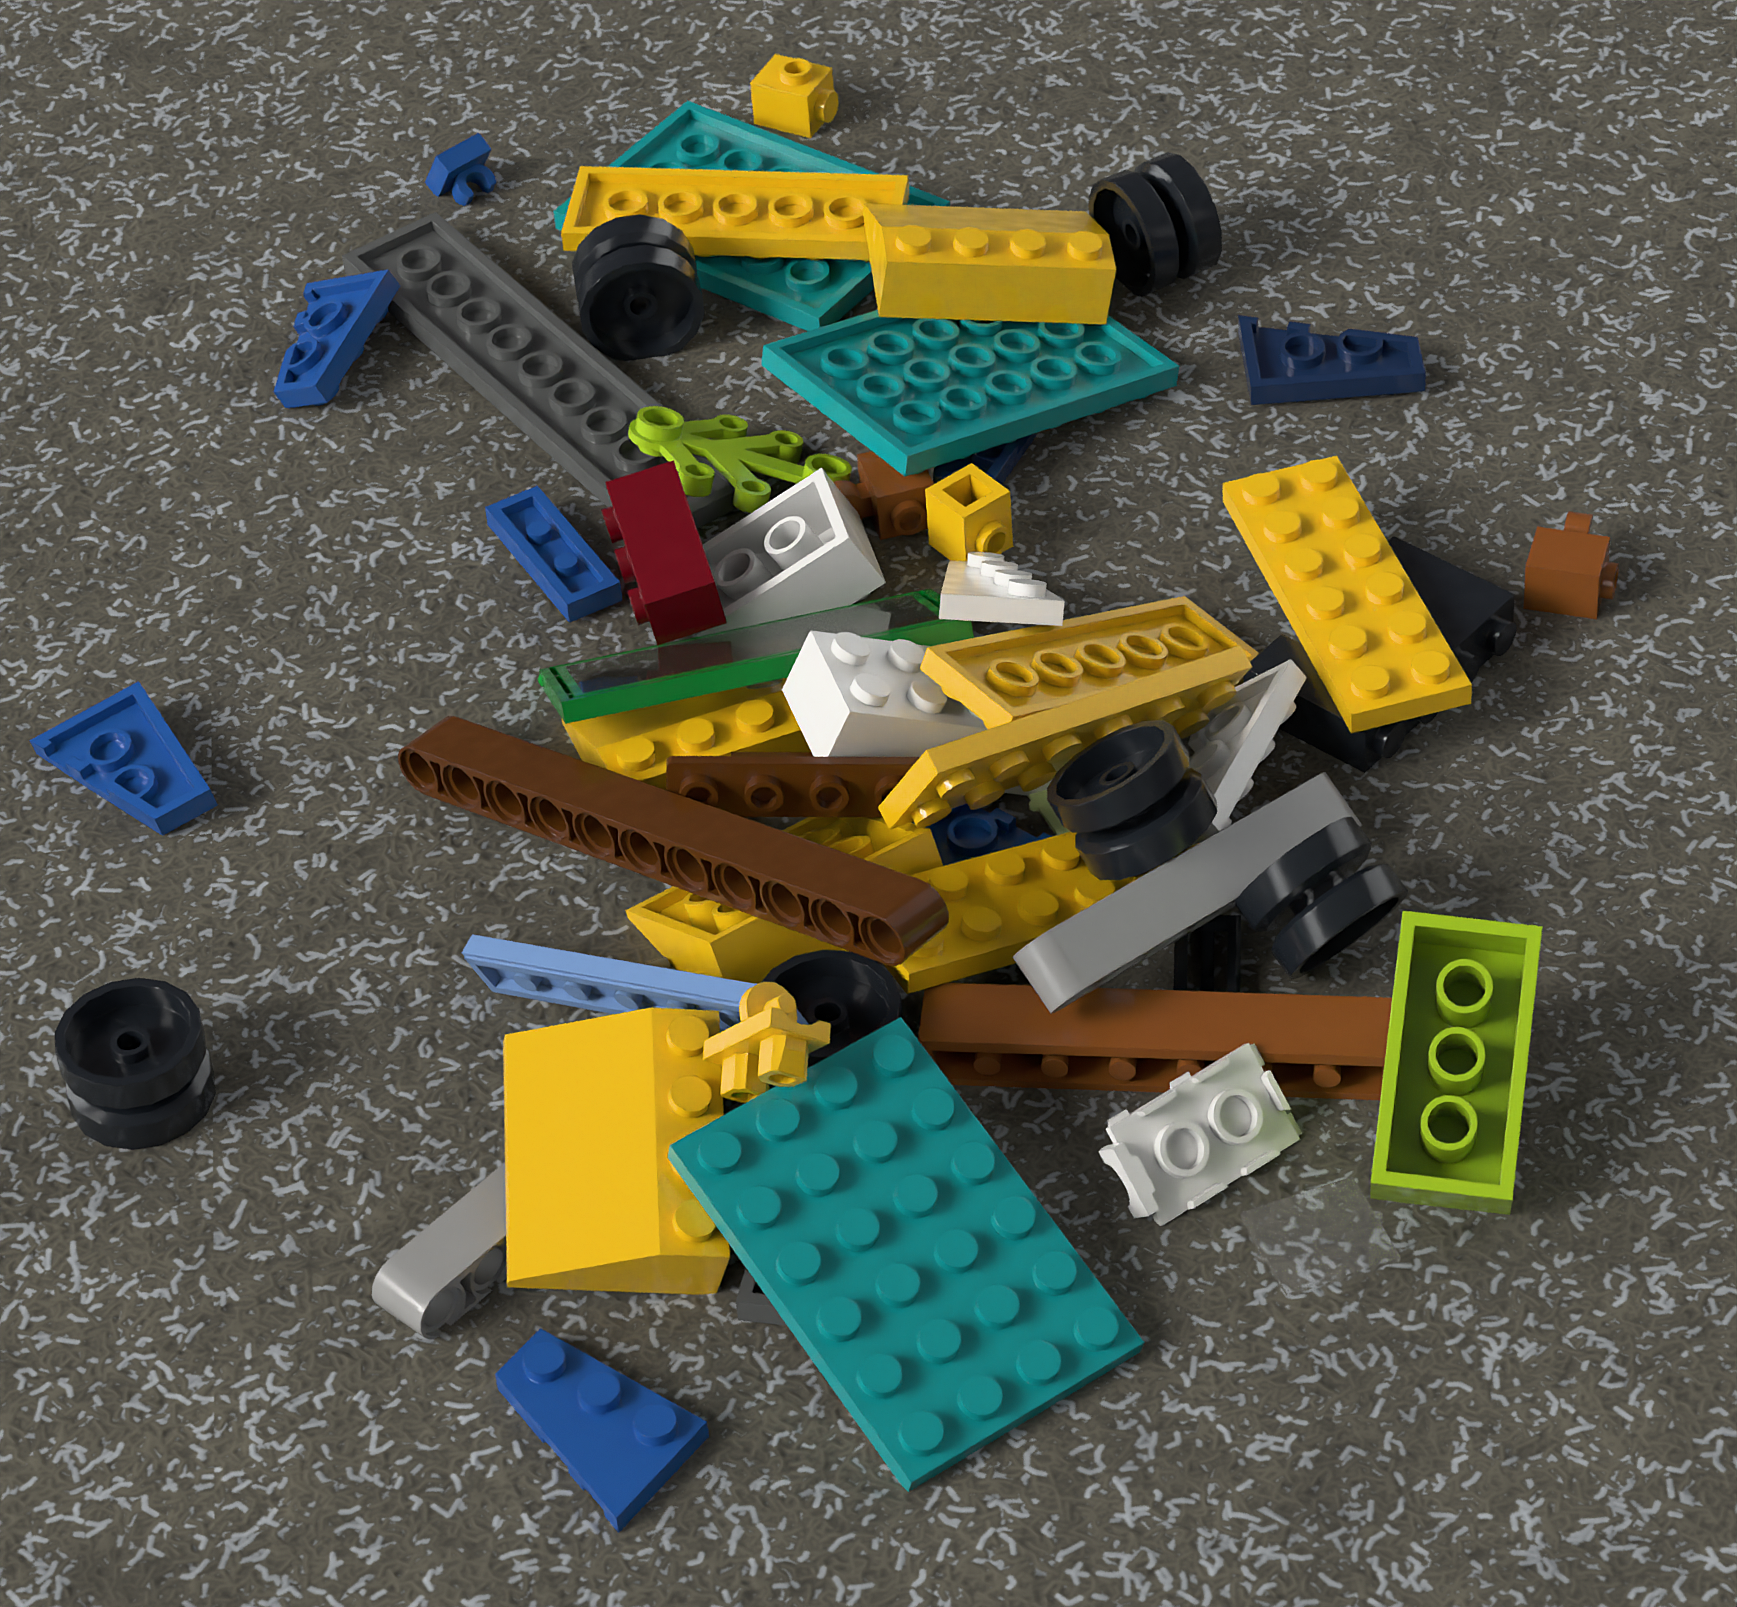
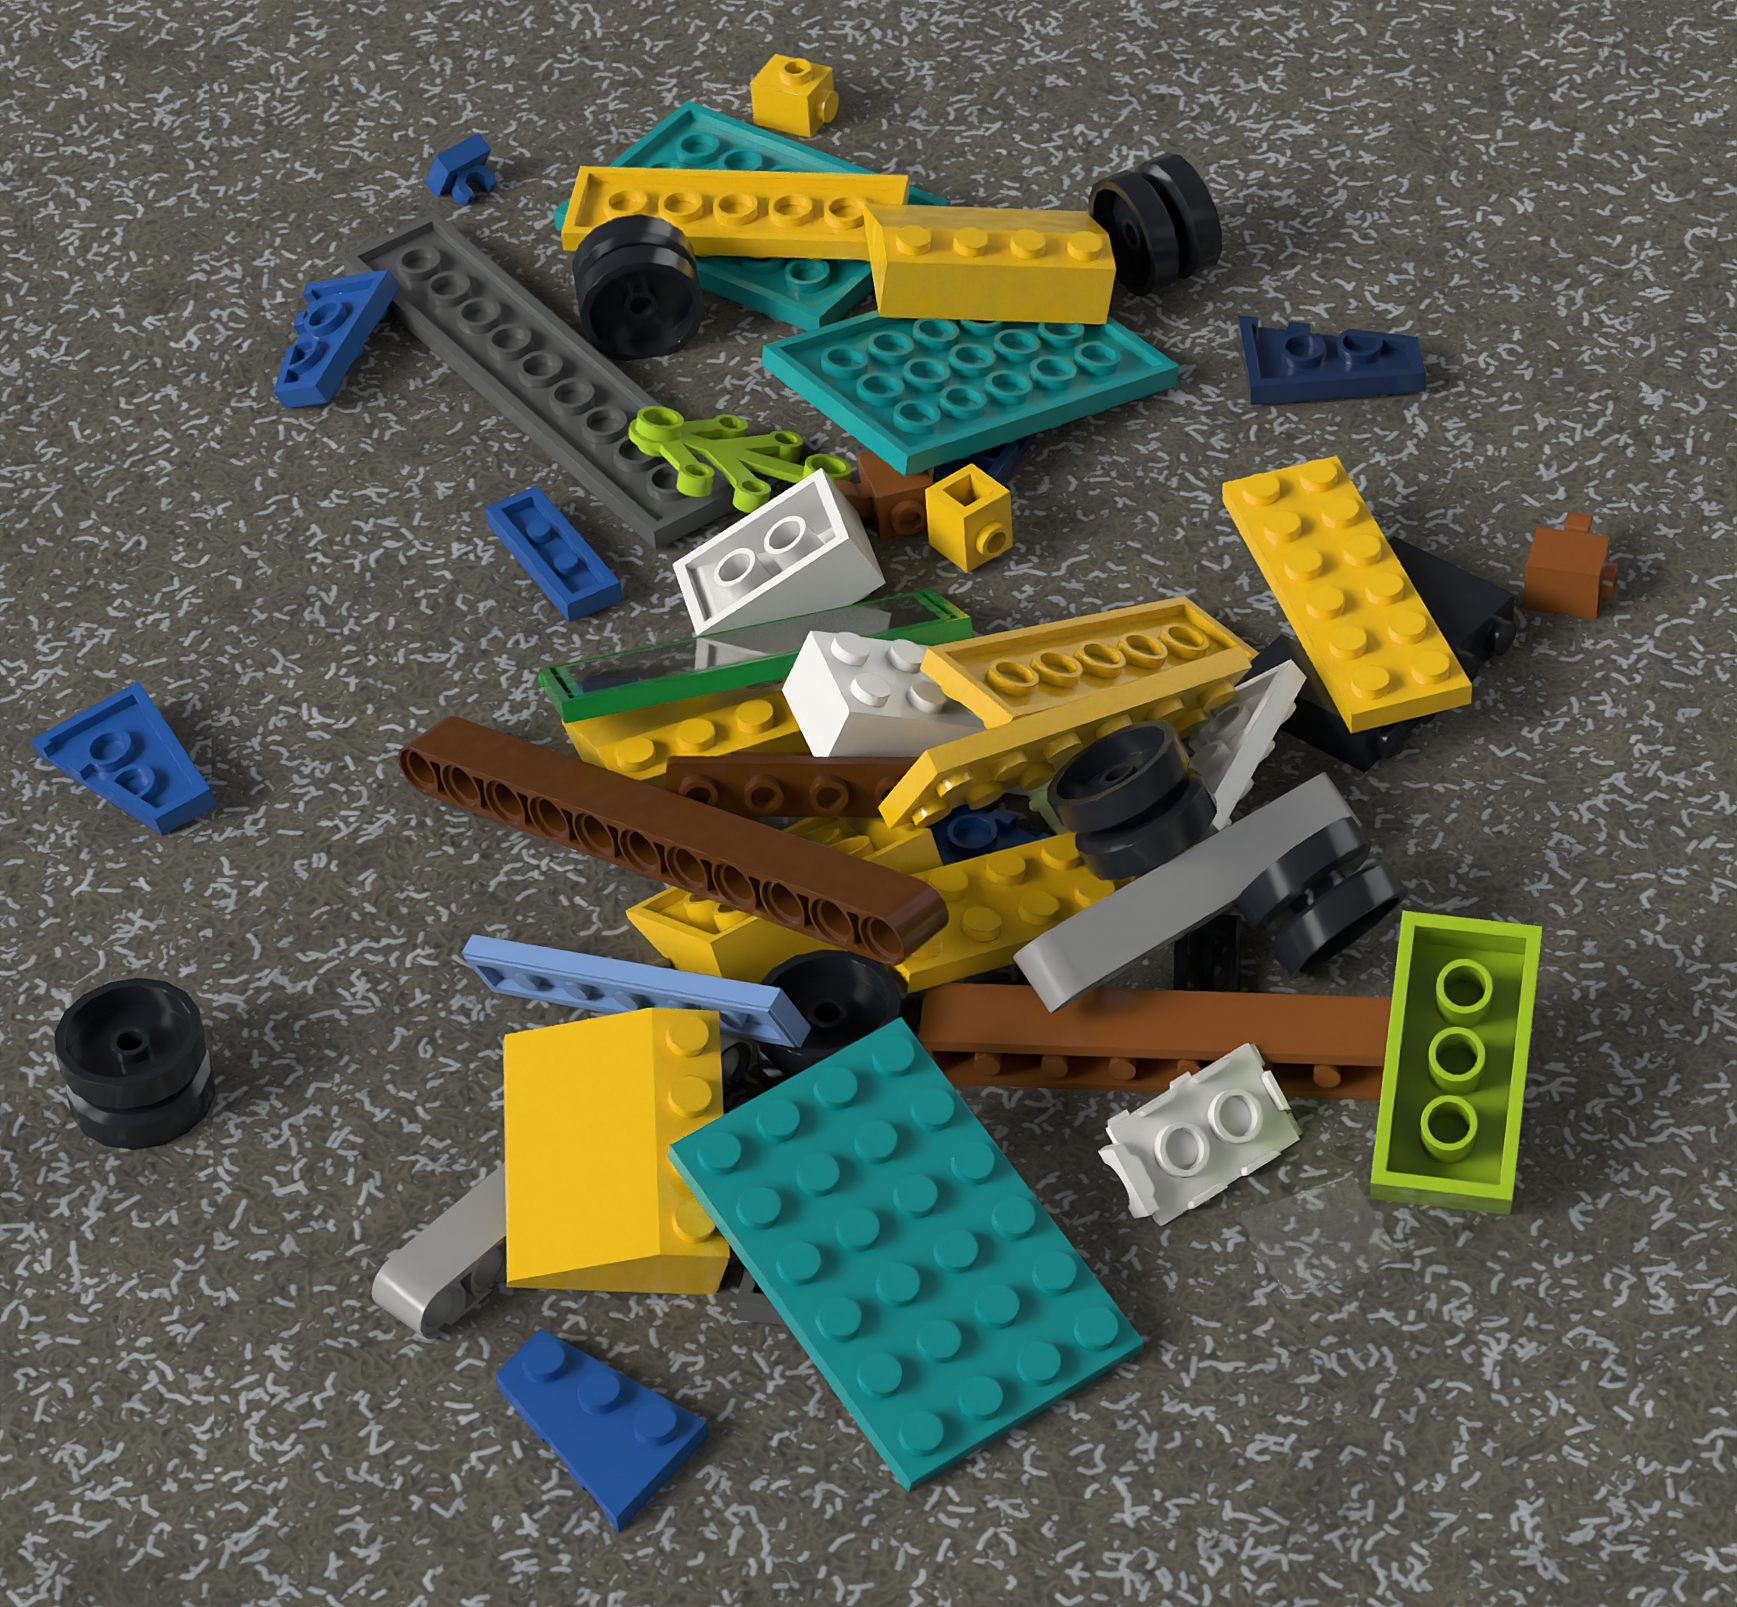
dark red brick [601,460,727,646] -> none
yellow hips [703,982,831,1103] -> none
white wing [939,552,1065,626] -> none

